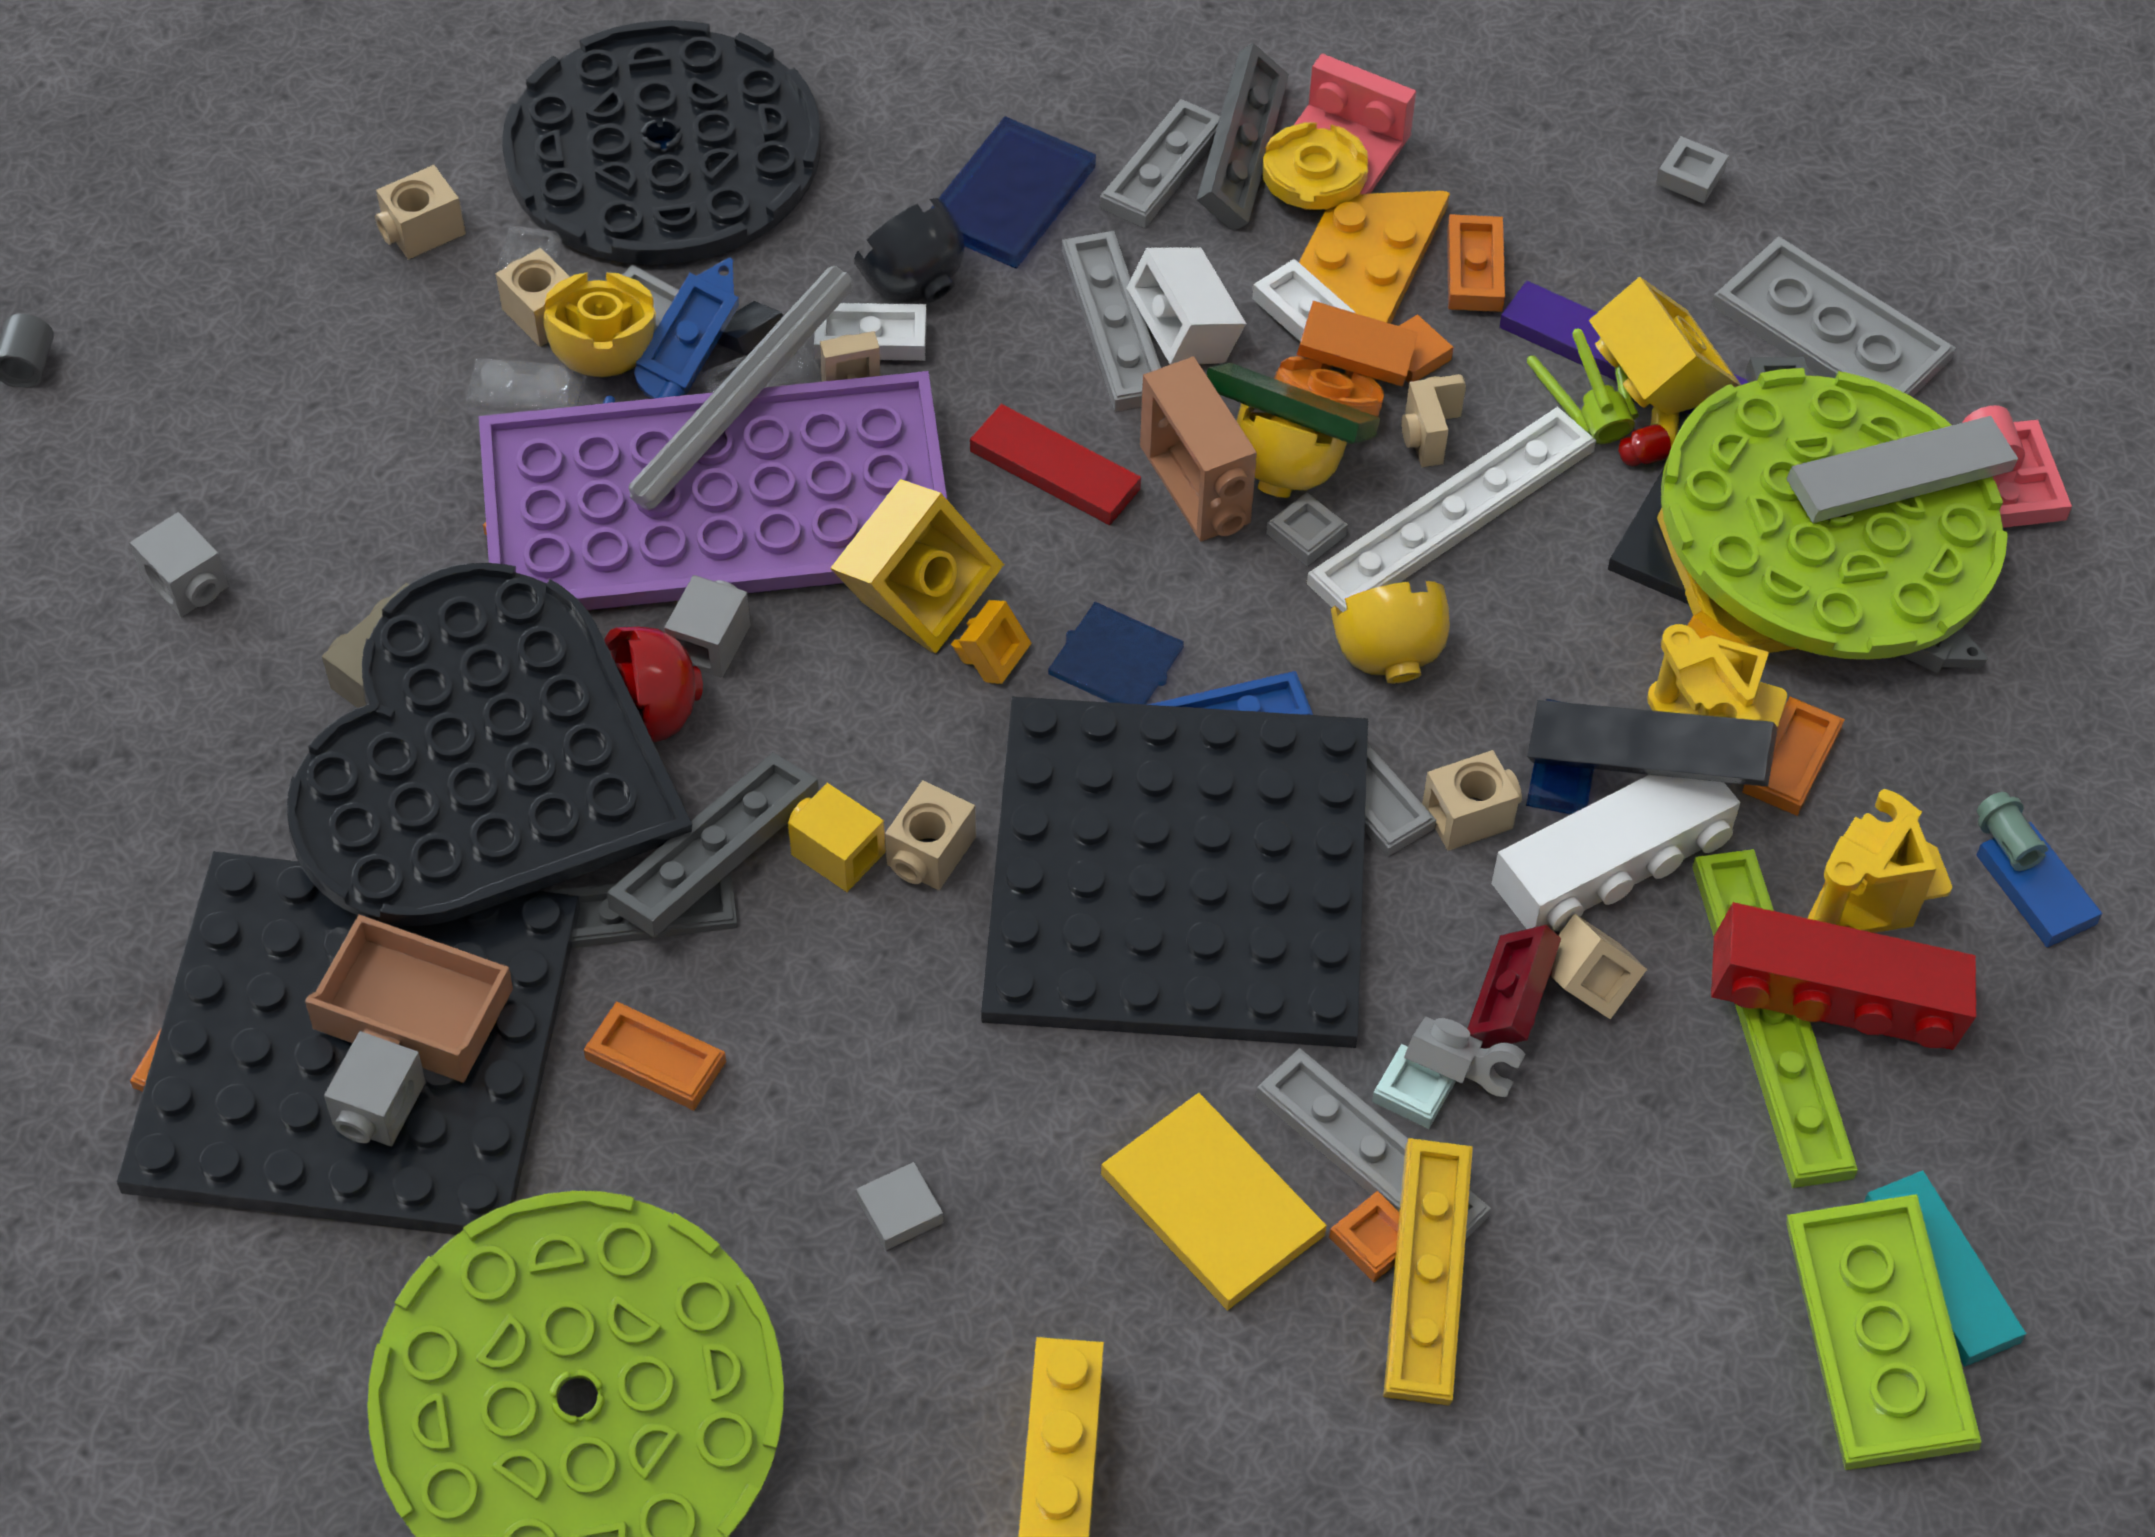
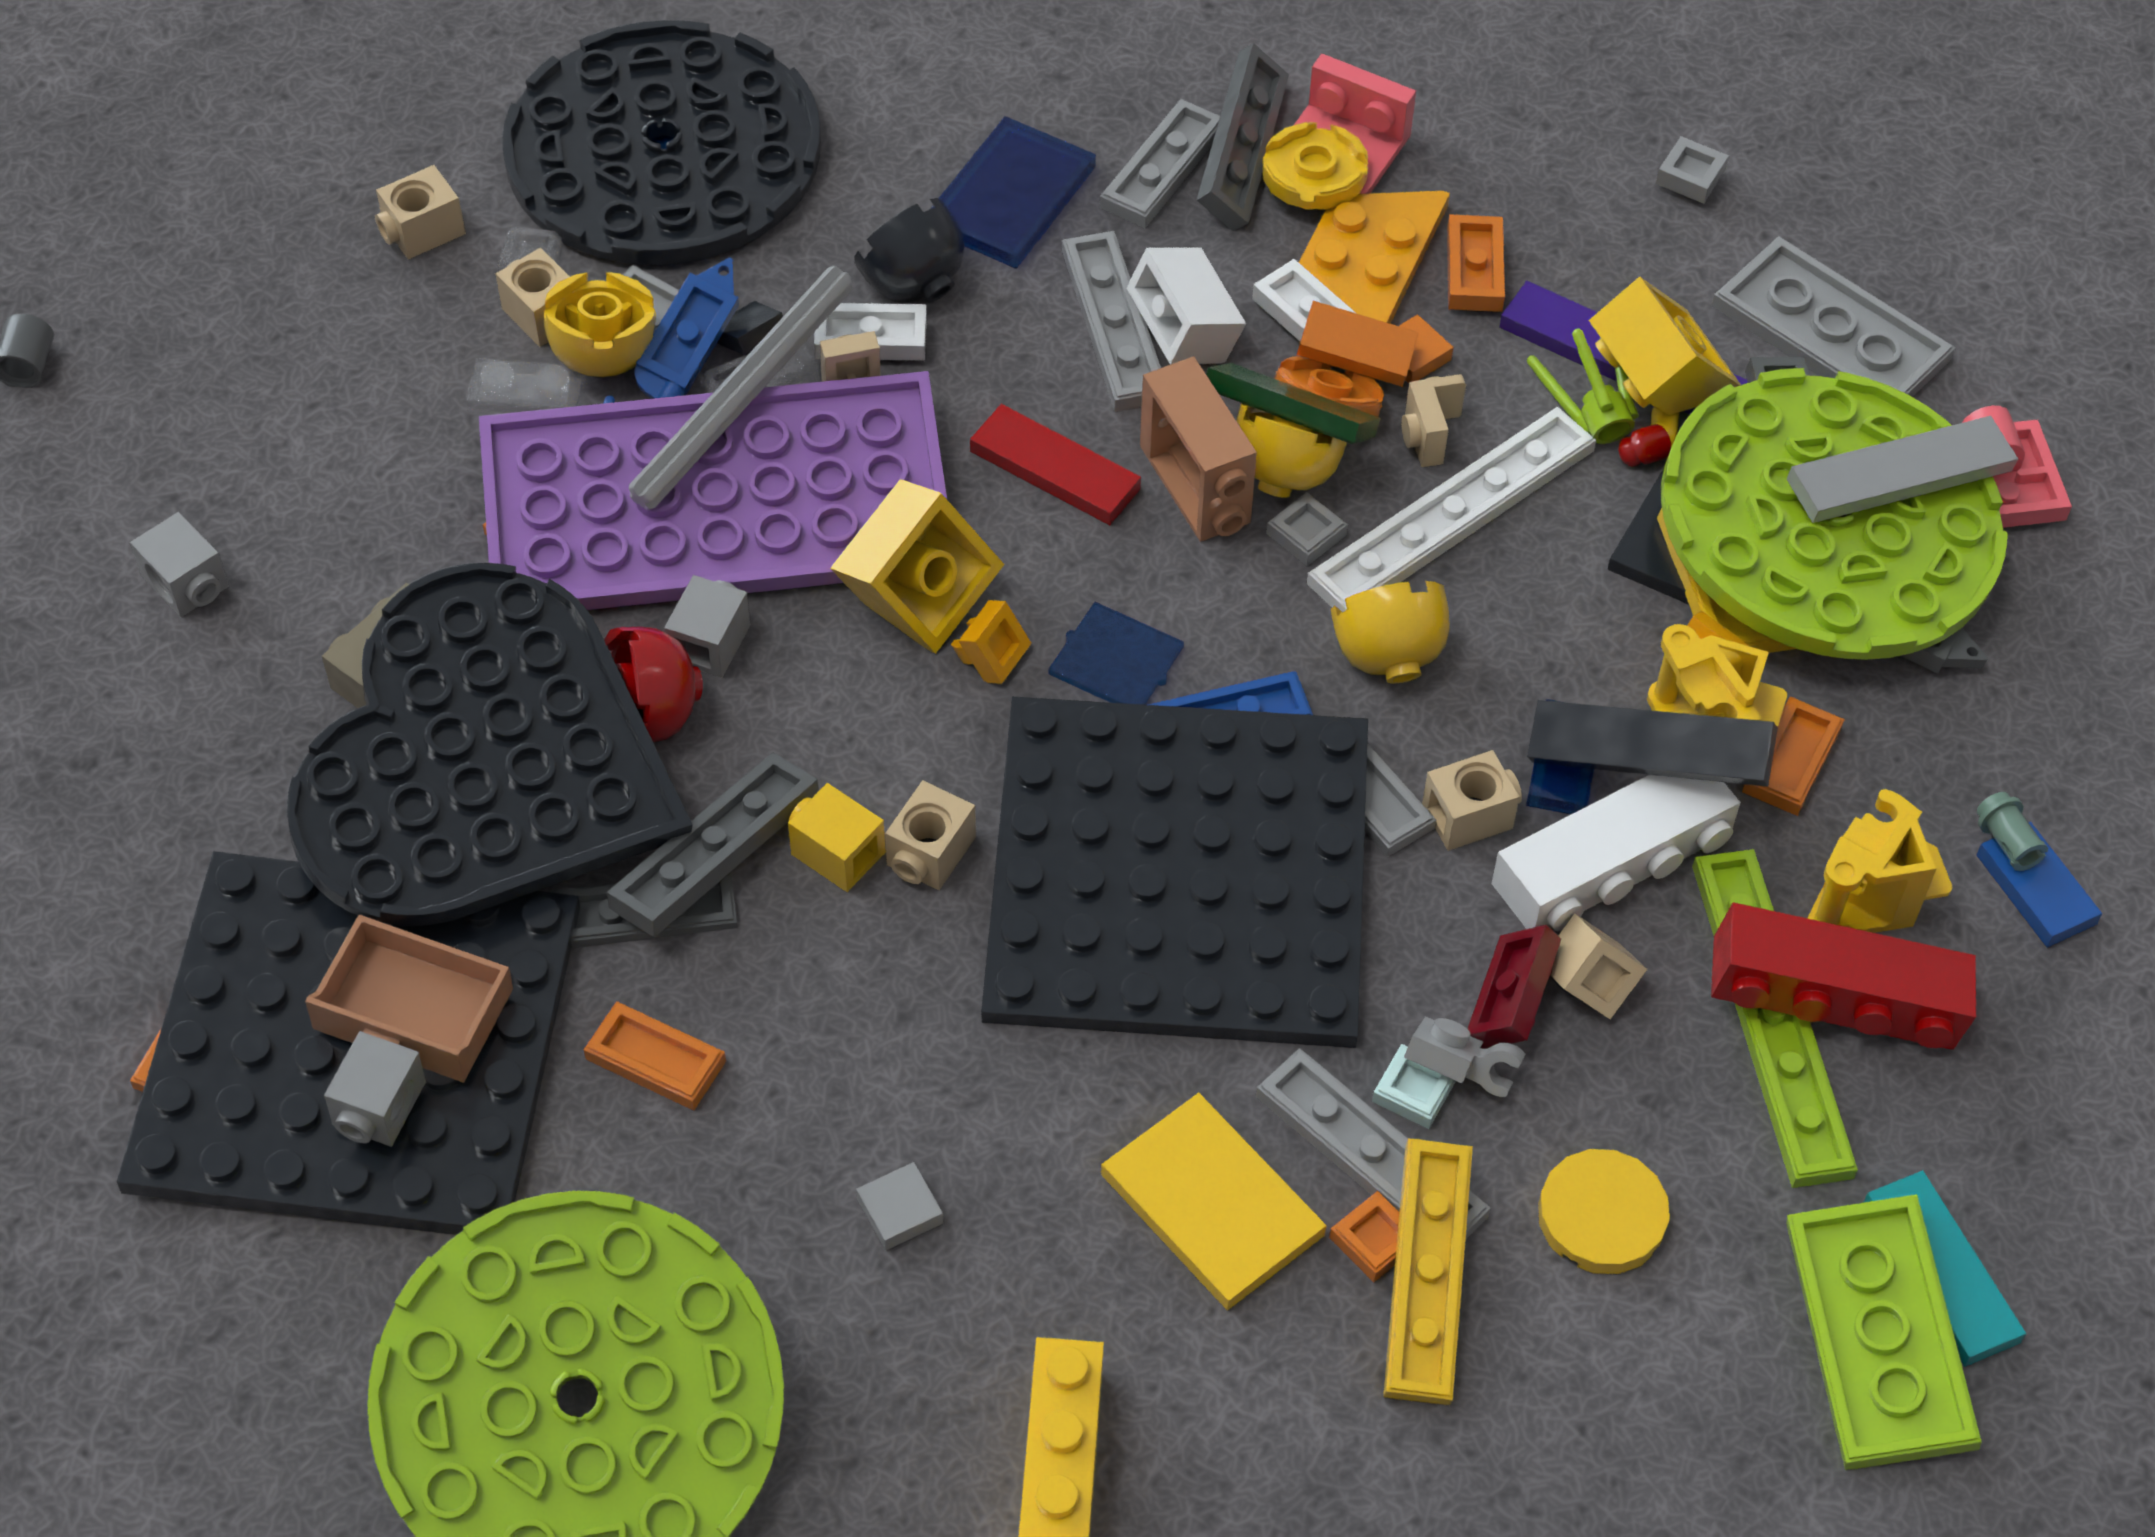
none -> yellow tile [1538,1149,1670,1274]

